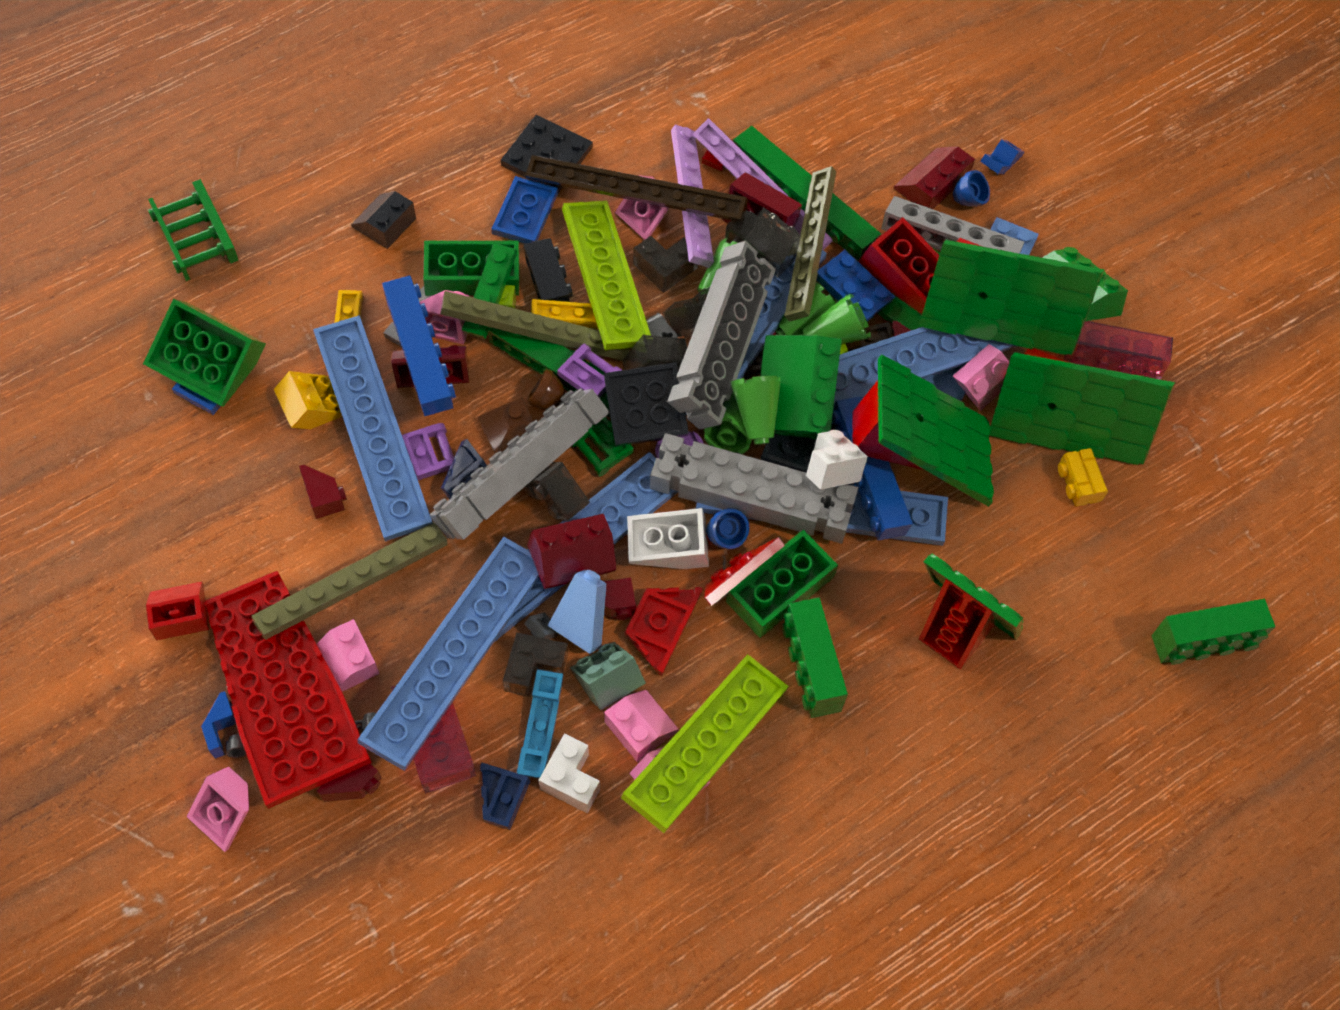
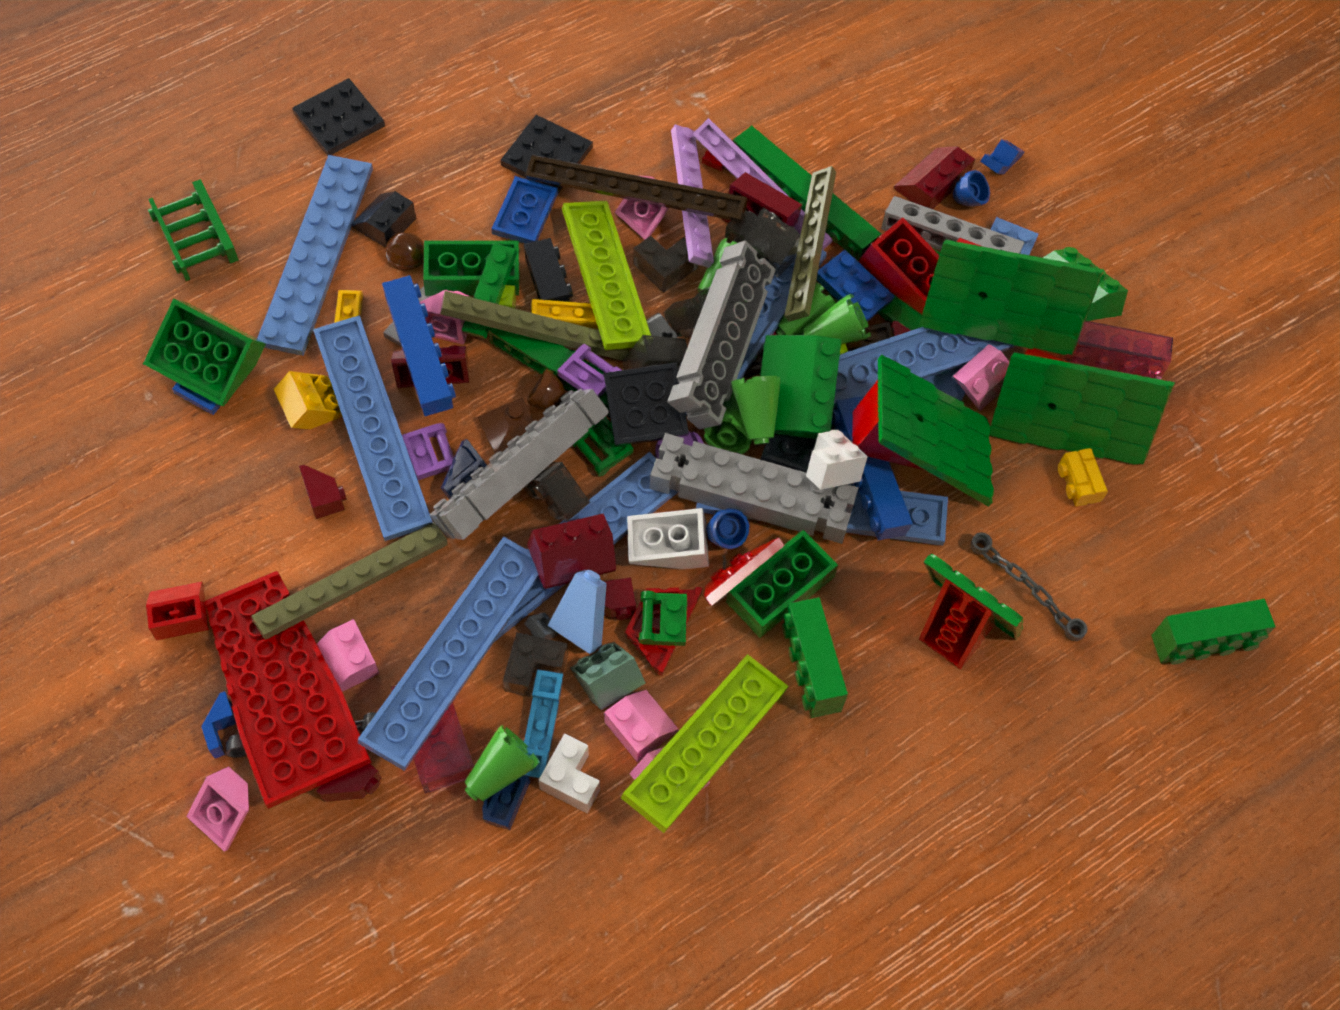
none -> medium blue plate [257,155,373,356]
none -> black plate [292,78,385,156]
none -> reddish brown hat [386,232,424,270]
none -> bright green cone [465,725,540,801]
none -> green plate [639,591,687,646]
none -> dark grey piece [970,532,1087,641]

